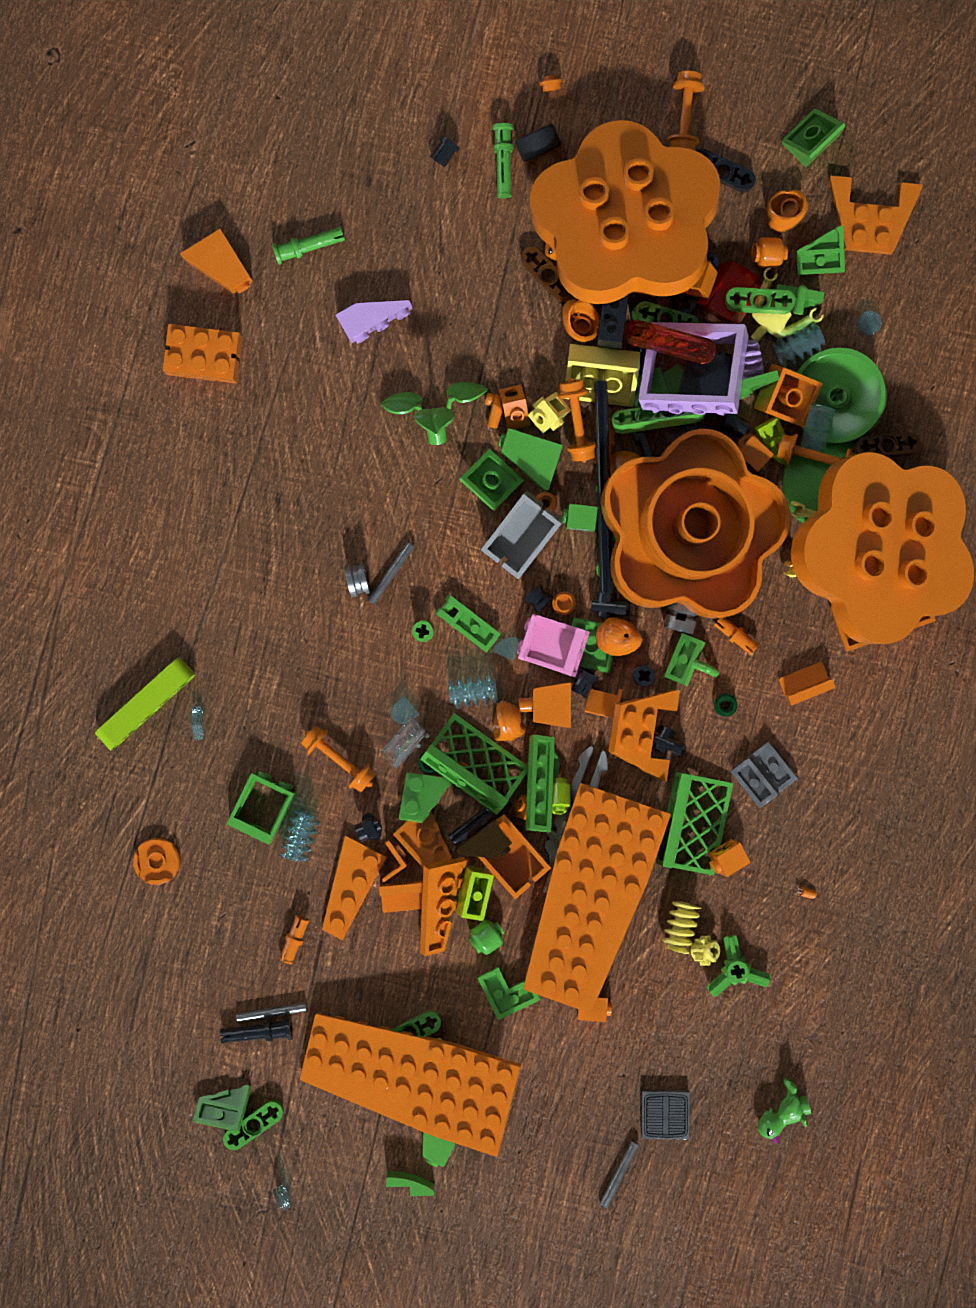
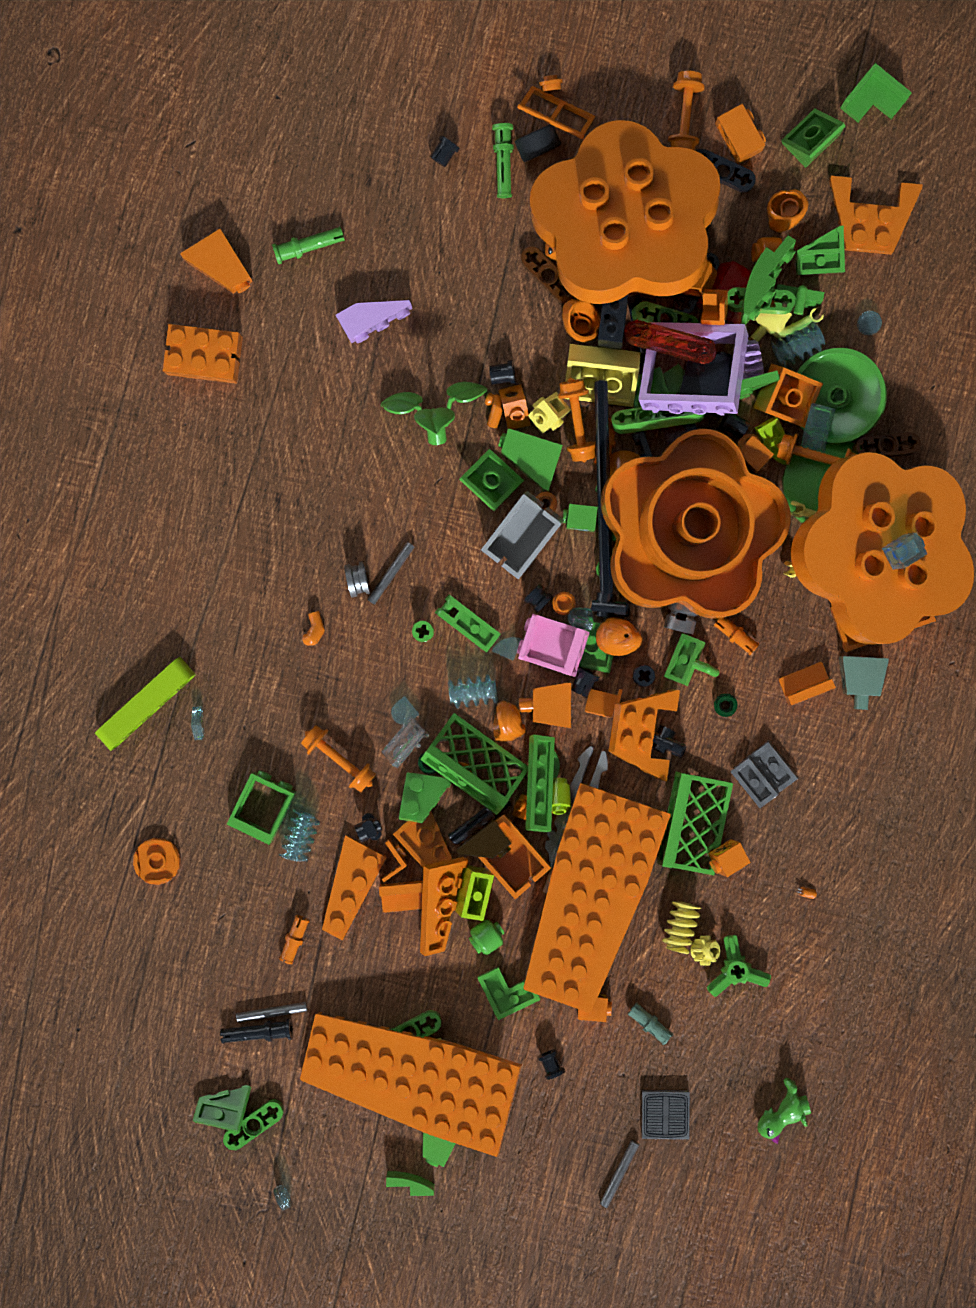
none -> orange arm [302,611,325,646]
none -> black bush [489,360,516,385]
none -> orange window [517,86,595,139]
none -> black bush [538,1049,566,1080]
none -> clear light blue tile [568,607,593,630]
none -> sand green pin [628,1003,673,1045]
none -> orange panel [701,289,728,325]
none -> orange brick [715,104,766,164]
none -> bright green slope [741,235,796,326]
none -> sand green torso [839,656,889,710]
none -> bright green panel [840,63,912,123]
none -> clear light blue brick [882,532,927,570]

